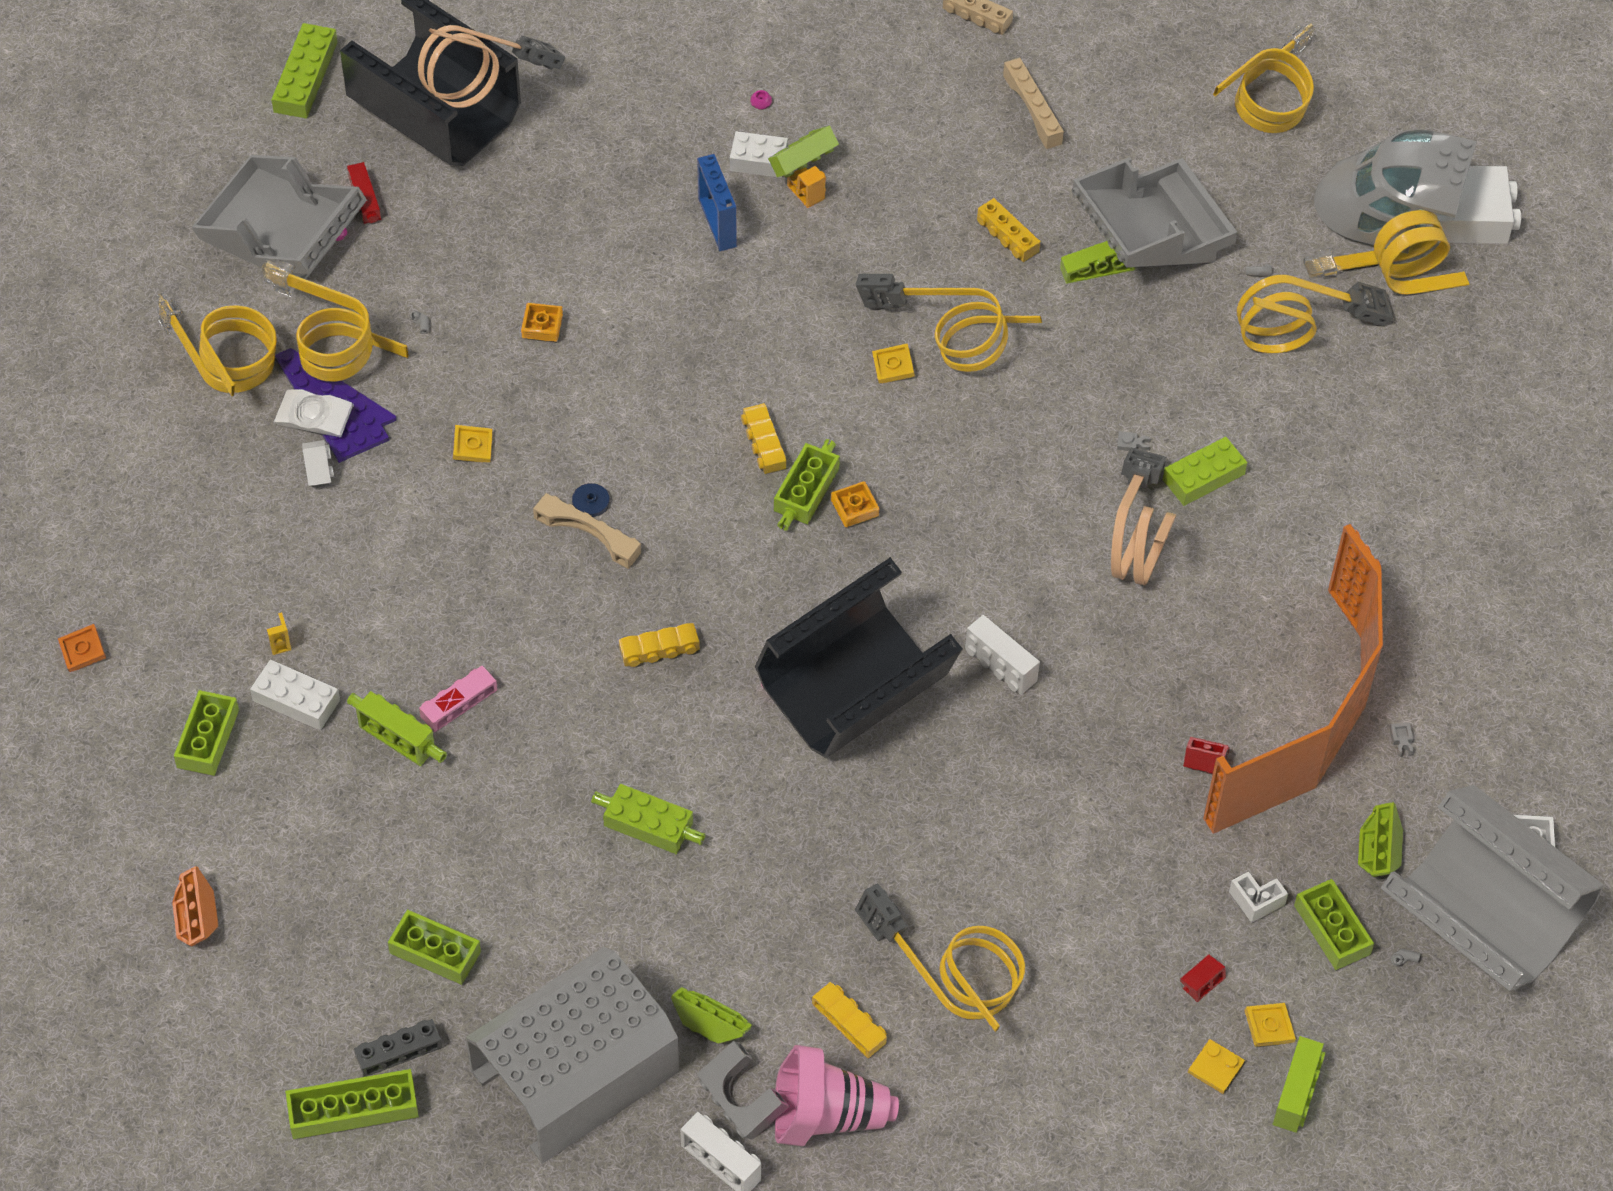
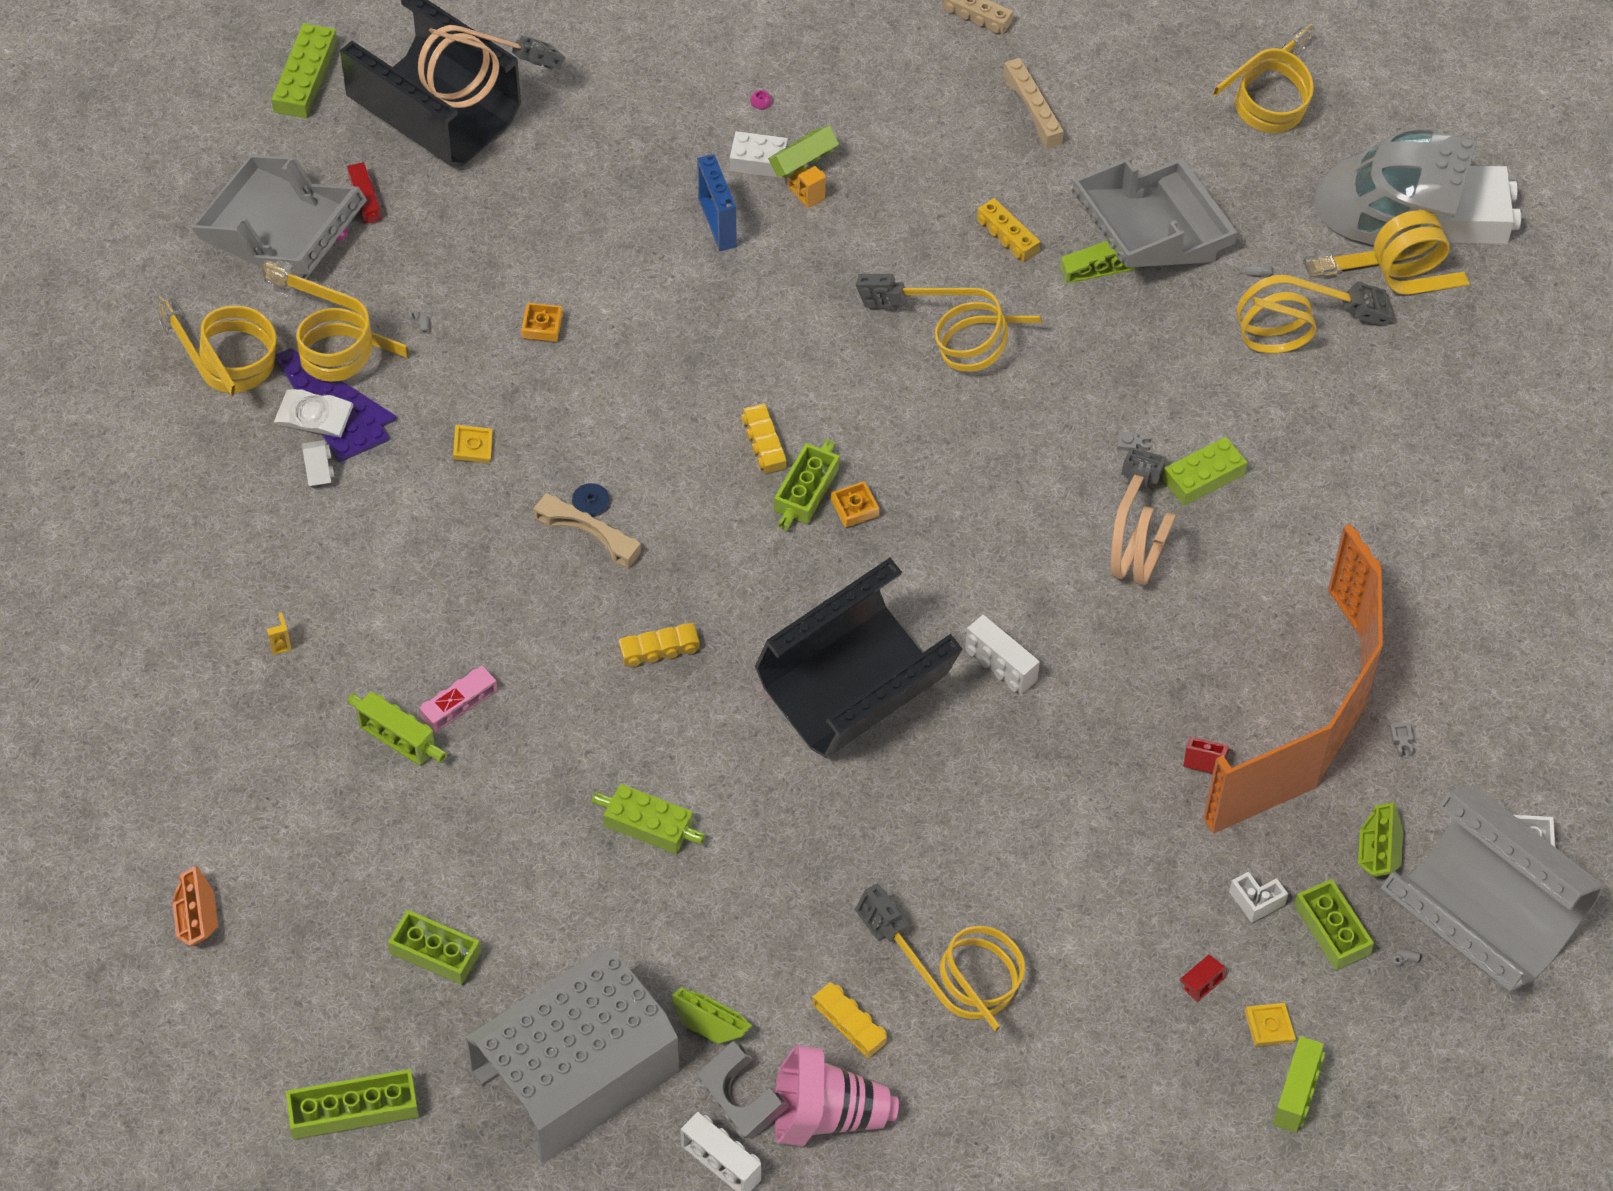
orange plate [58,624,106,672] -> none
lime brick [174,690,239,776] -> none
white brick [250,660,340,731] -> none
dark grey brick [354,1019,442,1077] -> none
yellow plate [872,343,915,384] -> none
yellow plate [1188,1039,1245,1094] -> none

